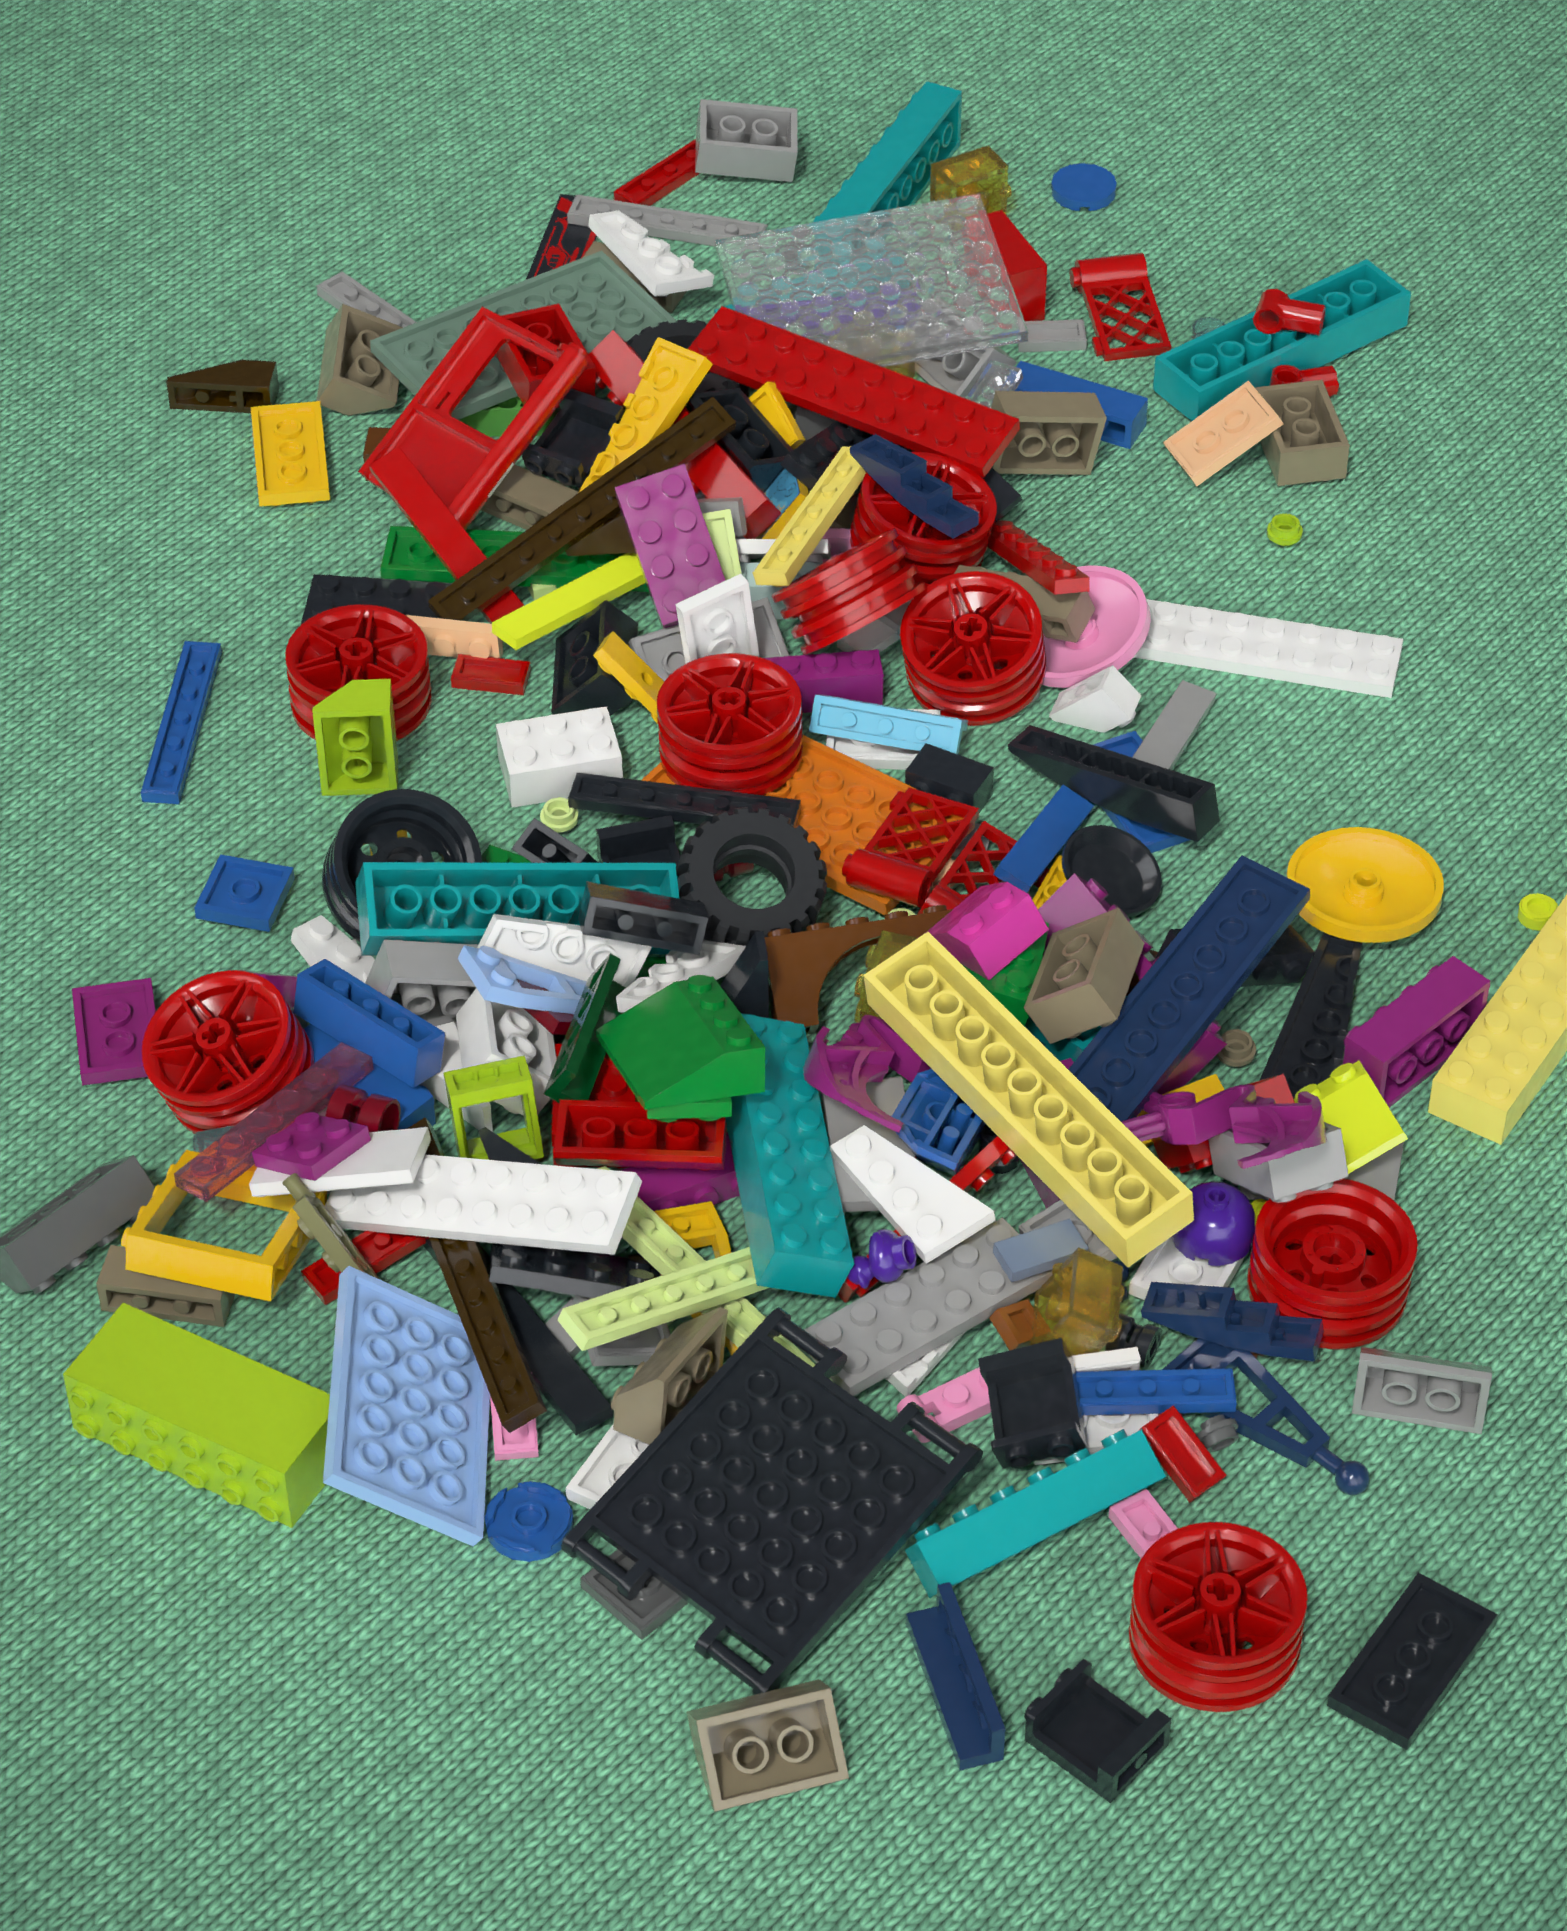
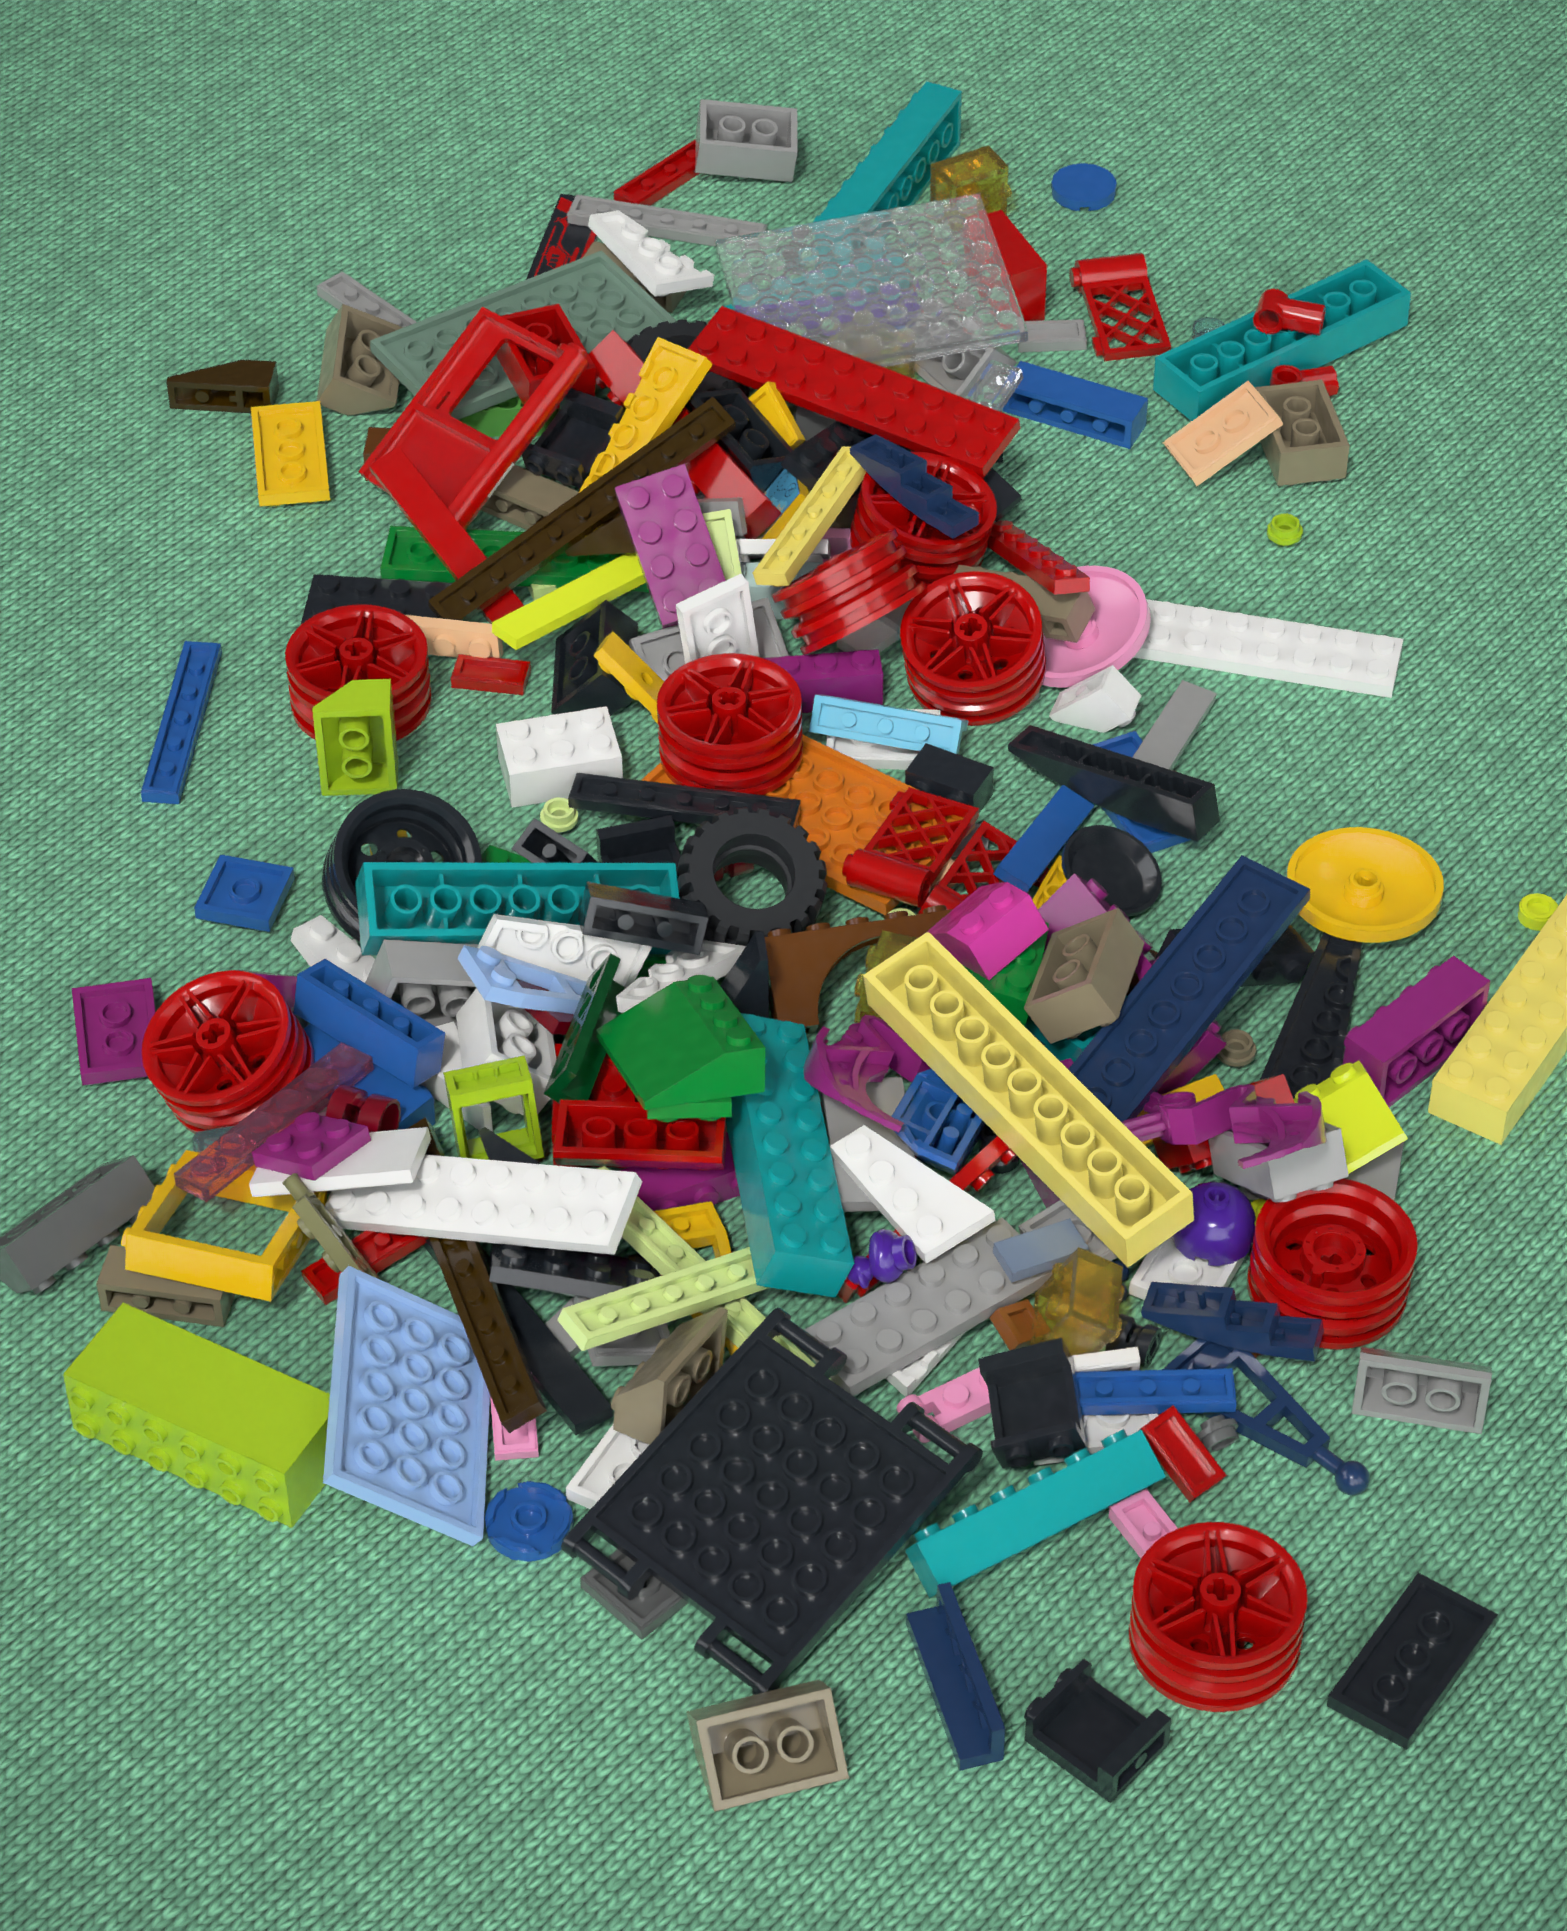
dark tan brick [991,391,1107,475] -> none

